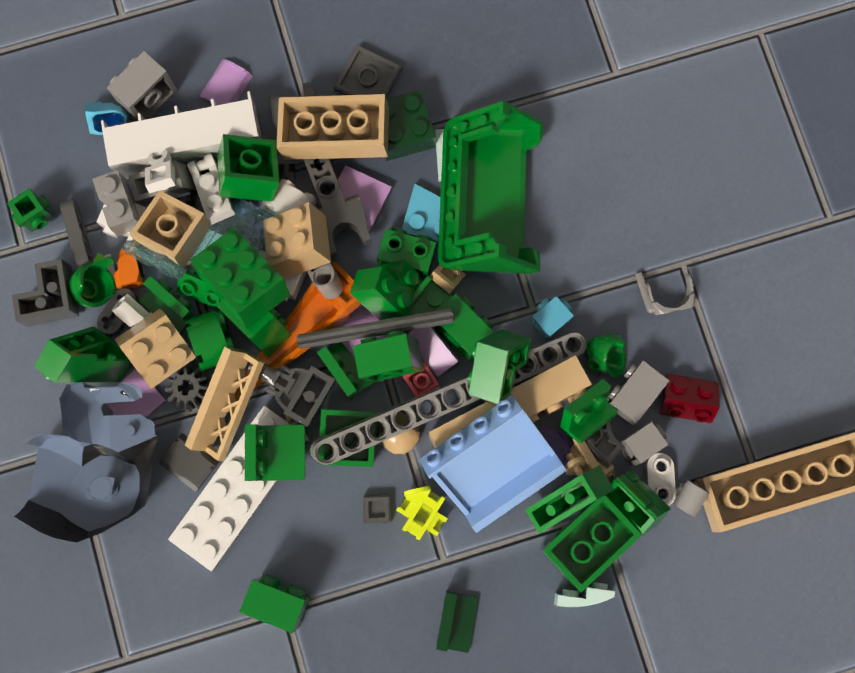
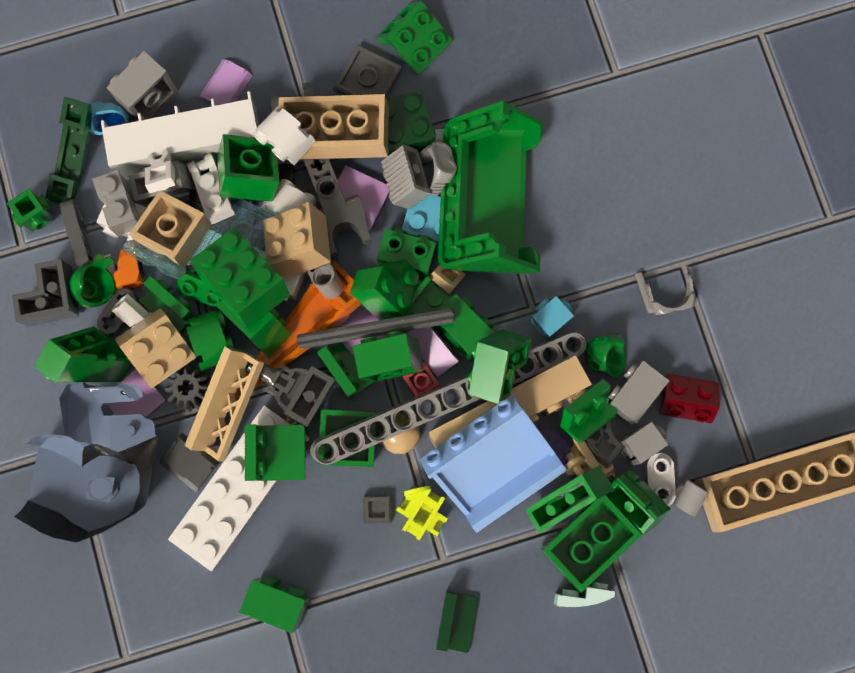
none -> dark green slope [46,97,92,203]
none -> white cylinder [252,107,316,165]
none -> green bracket [376,1,452,74]
none -> light grey brick [381,144,430,209]
none -> light grey helmet [419,139,457,196]

